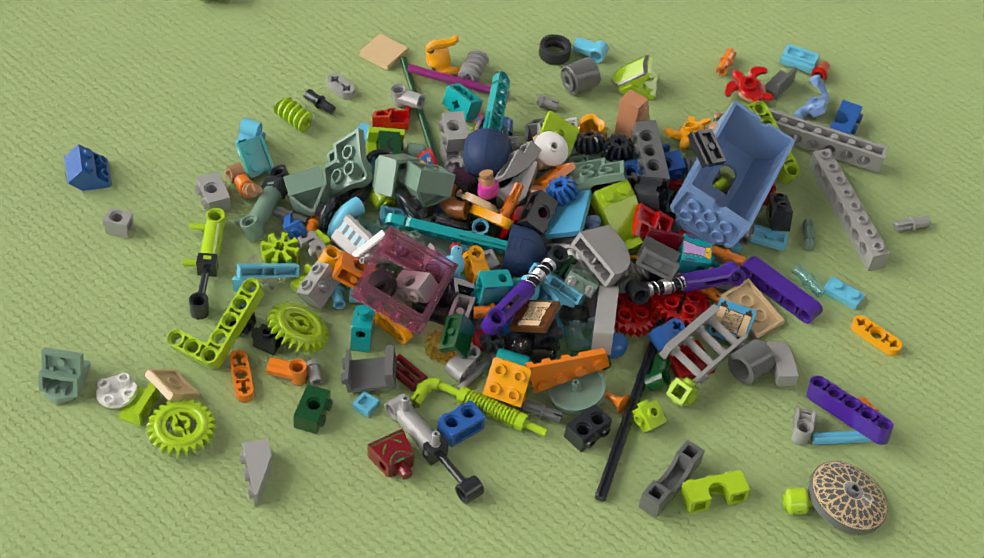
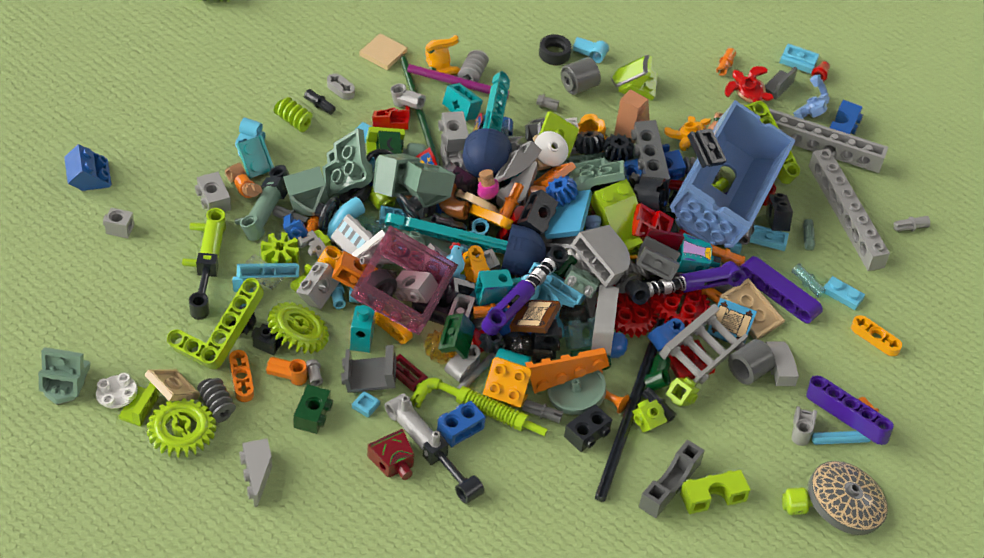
none -> dark grey piece [197,378,236,423]
none -> black axle [642,387,677,423]

